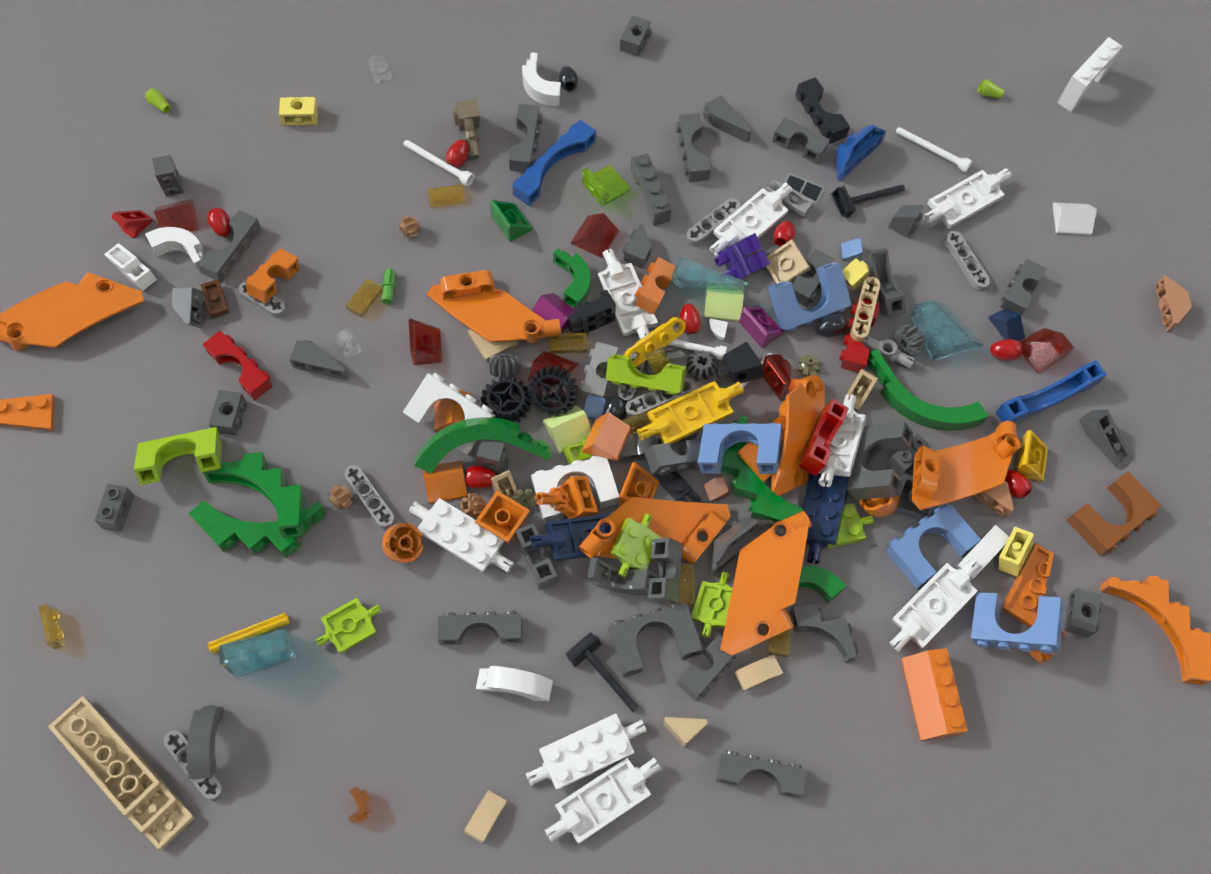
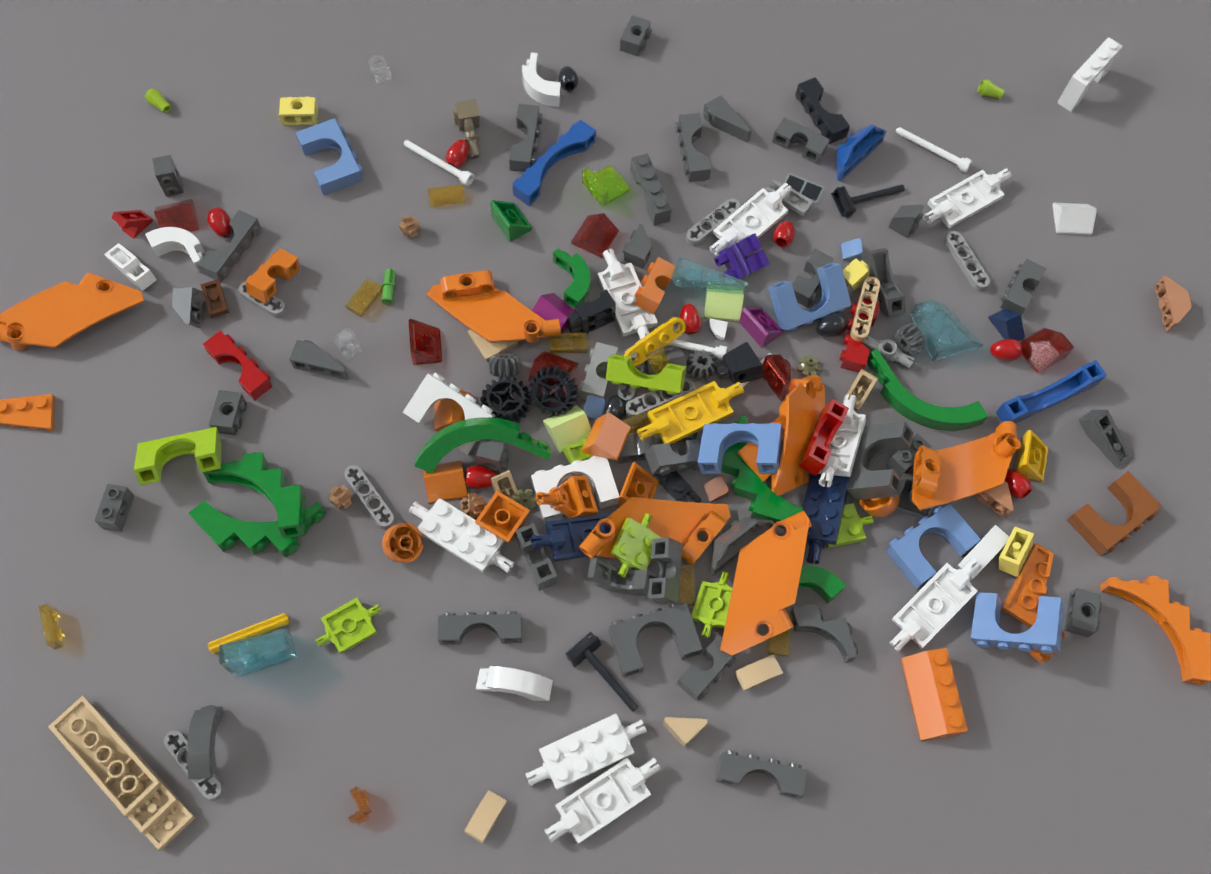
tan plate [766,240,811,284] -> none
none -> medium blue arch [296,118,364,196]

